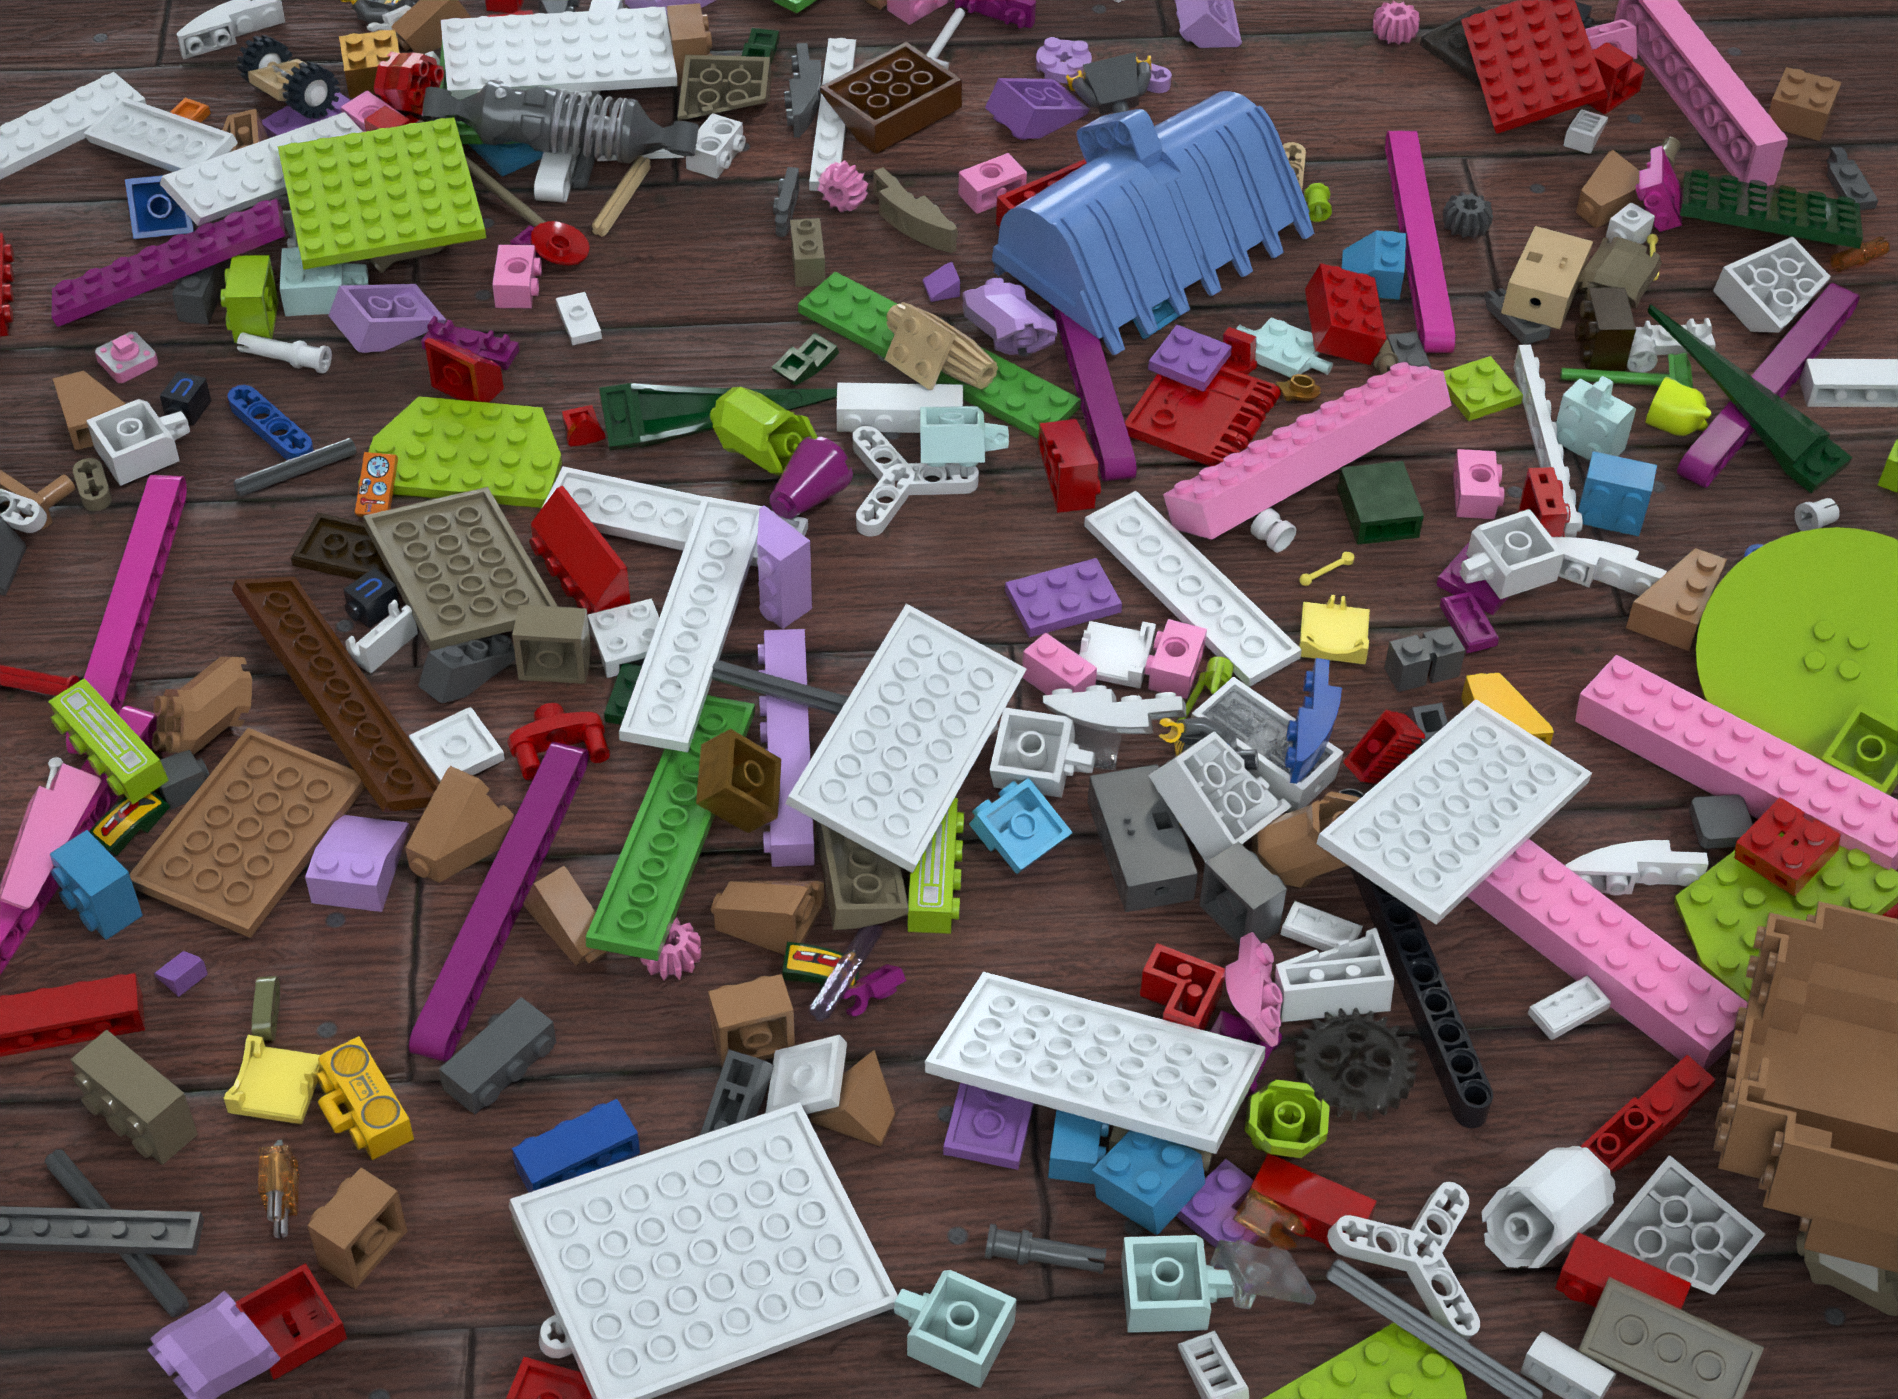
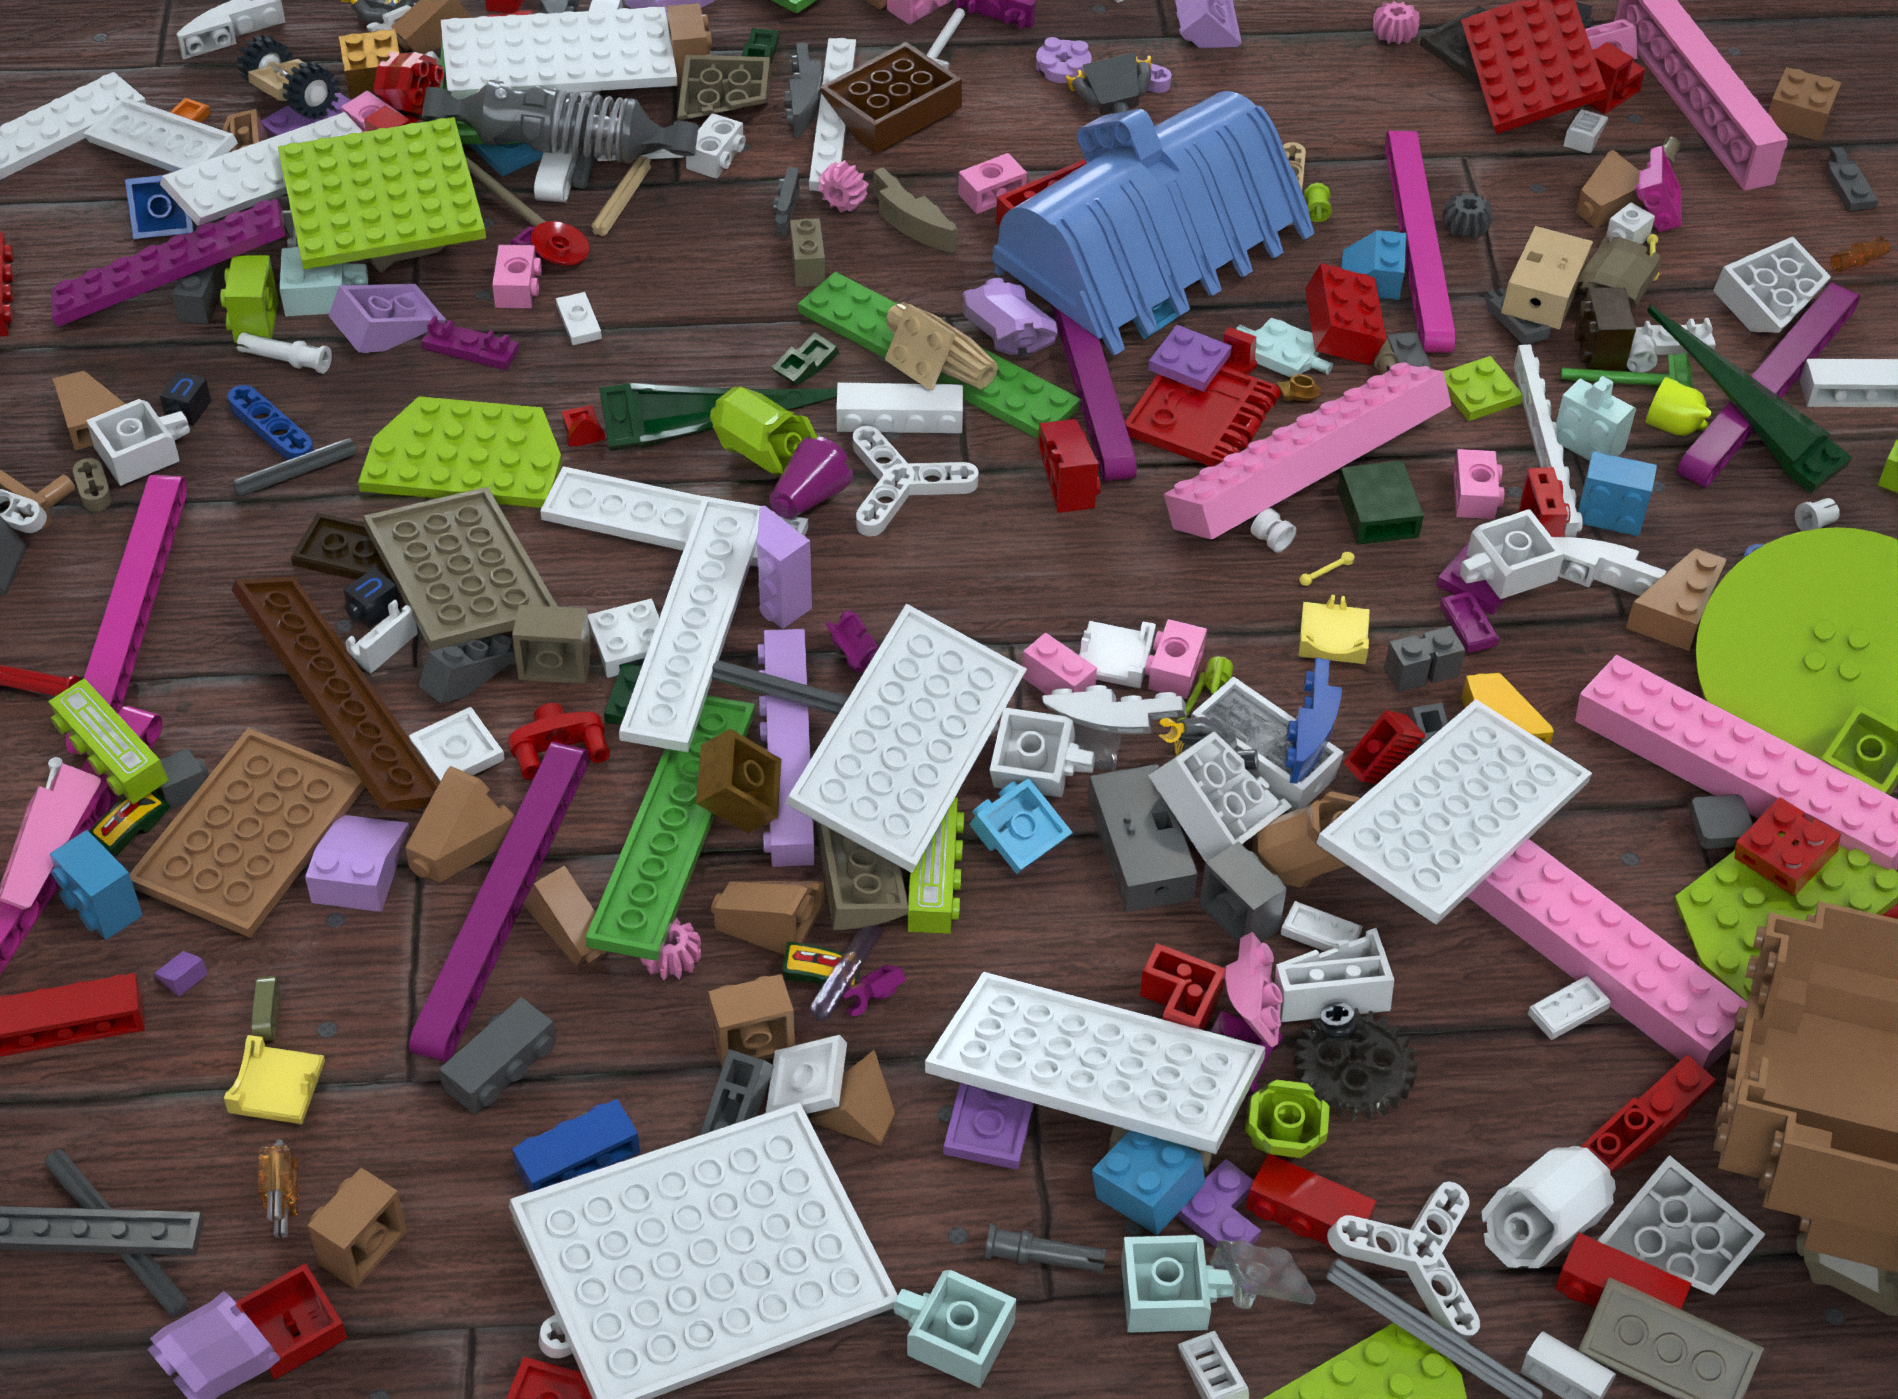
dark tan brick [70,1030,198,1165] -> none
bright pink piece [95,332,158,383] -> none
medium nougat brick [152,657,252,759] -> none
yellow piece [316,1036,414,1160] -> none
orange tile [355,452,398,517] -> none
red slope [424,337,504,403] -> none
red slope [529,485,631,615] -> none
light aqua hinge [920,406,1009,467] -> none
medium lavender slope [923,262,960,302] -> none
medium lavender slope [985,78,1090,140] -> none
medium lavender plate [1005,558,1122,638] -> none
dark azure brick [1048,1110,1109,1184] -> none
white plate [1084,491,1302,687] -> none
clear orange piece [1232,1188,1305,1250] -> none
black beam [1339,789,1493,1128] -> none
white slope [1565,840,1708,895] -> none
dark green plate [1680,169,1863,249] -> none
none -> magenta hinge [825,610,879,673]
none -> black bush [1320,1002,1356,1039]

